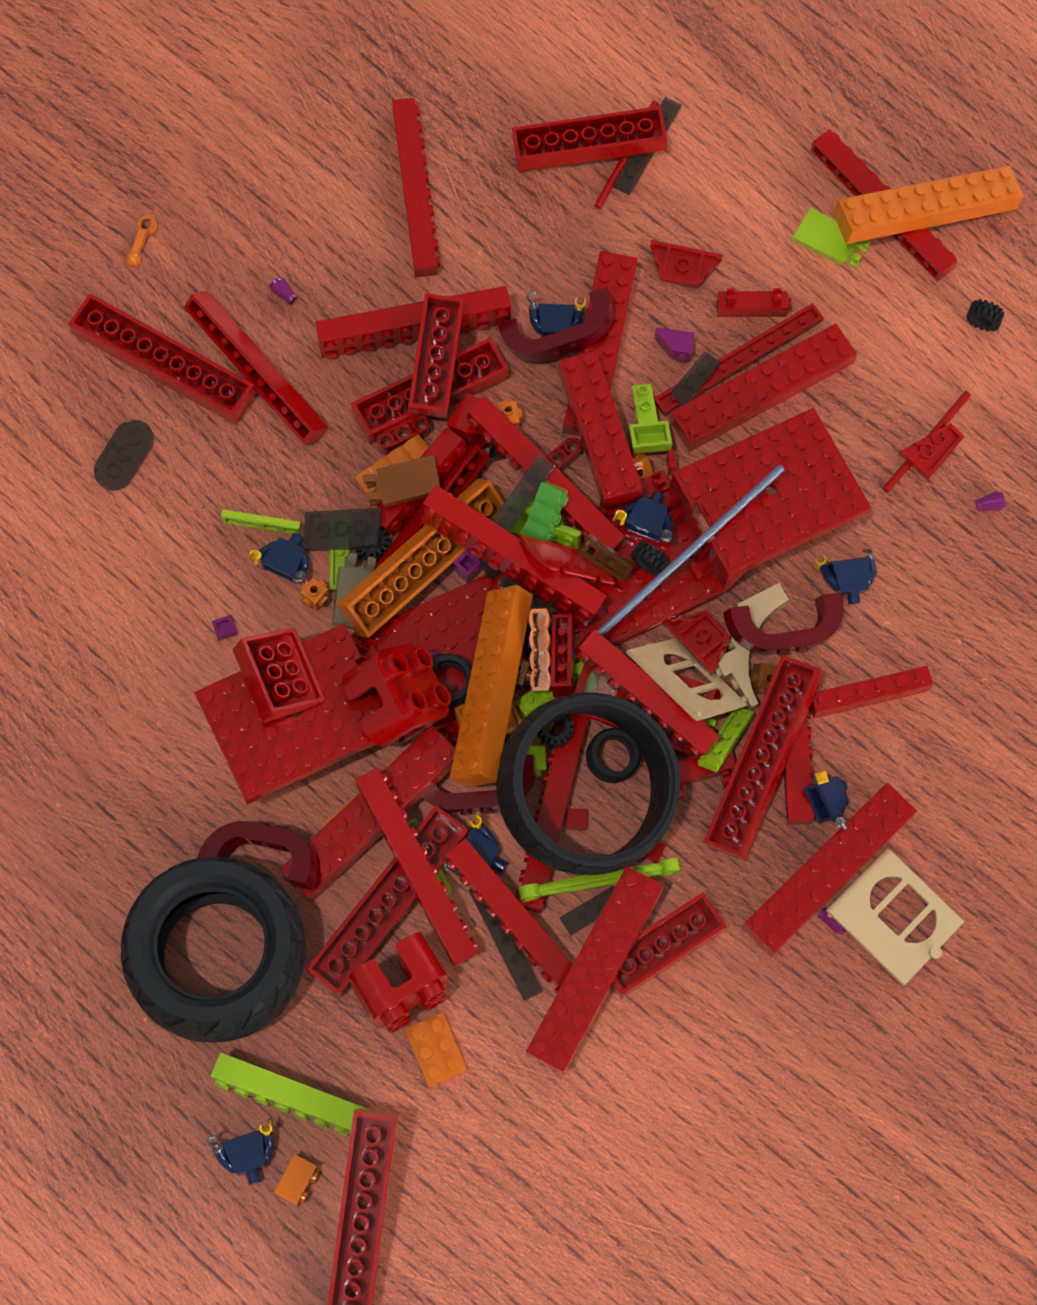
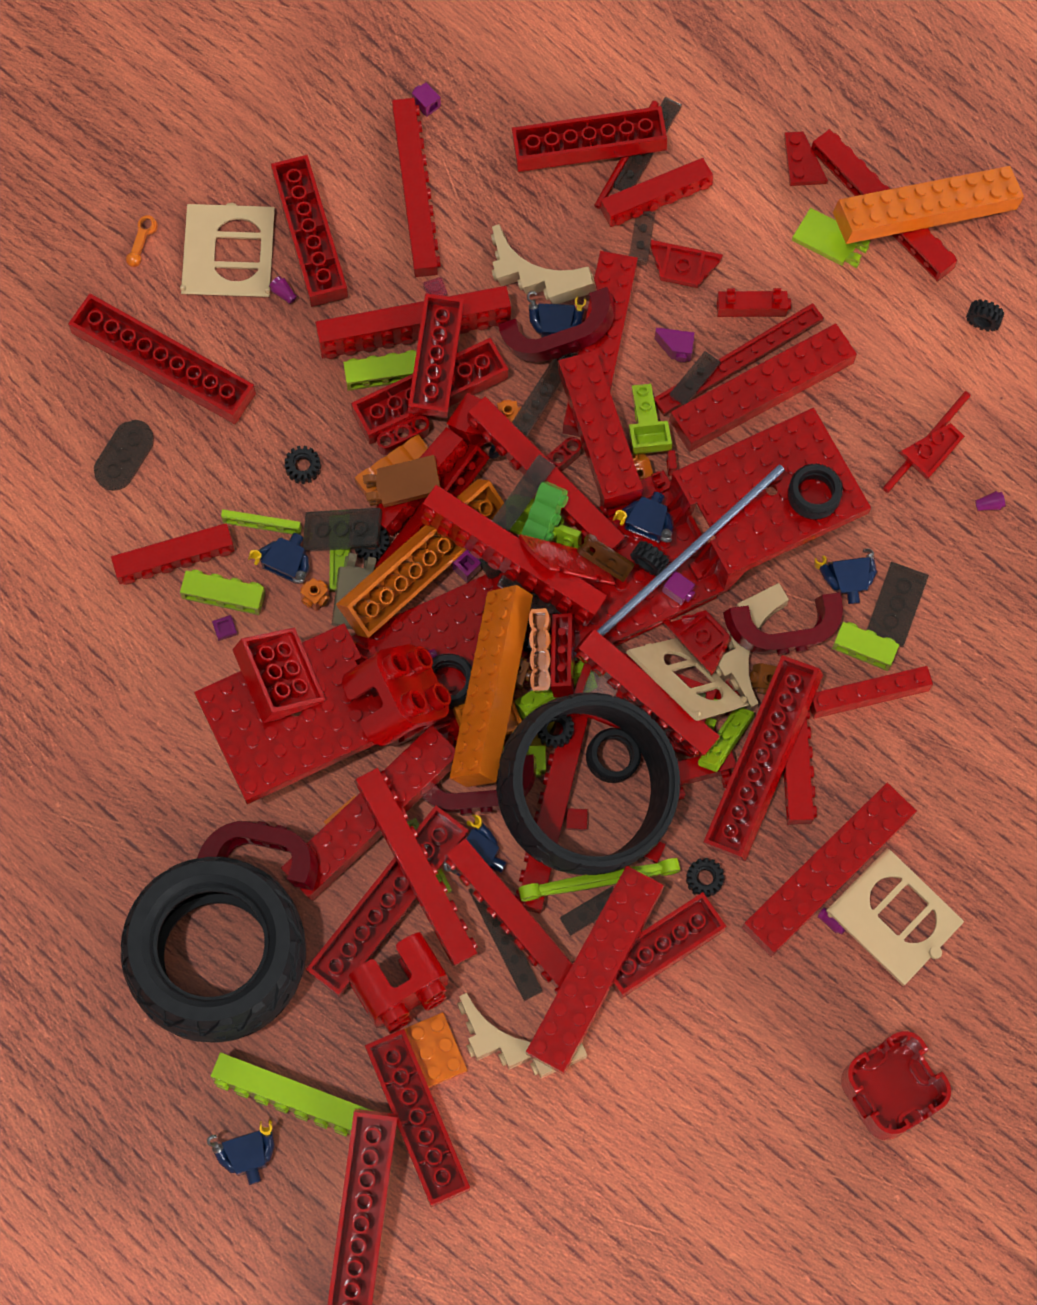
red brick [183,291,328,445] -> none
orange brick [274,1154,320,1207] -> none
dark blue torso [803,770,849,830] -> none
none -> red brick [111,523,235,585]
none -> tan door [180,203,275,297]
none -> lime brick [180,570,265,615]
none -> red brick [271,154,348,307]
none -> black tyre [285,446,321,484]
none -> lime brick [343,350,416,391]
none -> red brick [365,1029,471,1207]
none -> magenta brick [412,82,441,117]
none -> clear pink plate [423,277,448,296]
none -> tan arch [457,993,587,1079]
none -> tan arch [491,224,597,304]
none -> clear smoke tile [512,353,577,437]
none -> red brick [601,158,713,227]
none -> clear smoke tile [629,211,655,266]
none -> magenta brick [662,571,695,606]
none -> black tyre [686,858,724,897]
none -> red wing [784,131,828,186]
none -> black tyre [788,464,843,519]
none -> lime brick [832,622,899,671]
none -> red piece [841,1031,951,1140]
none -> clear smoke tile [867,561,929,647]

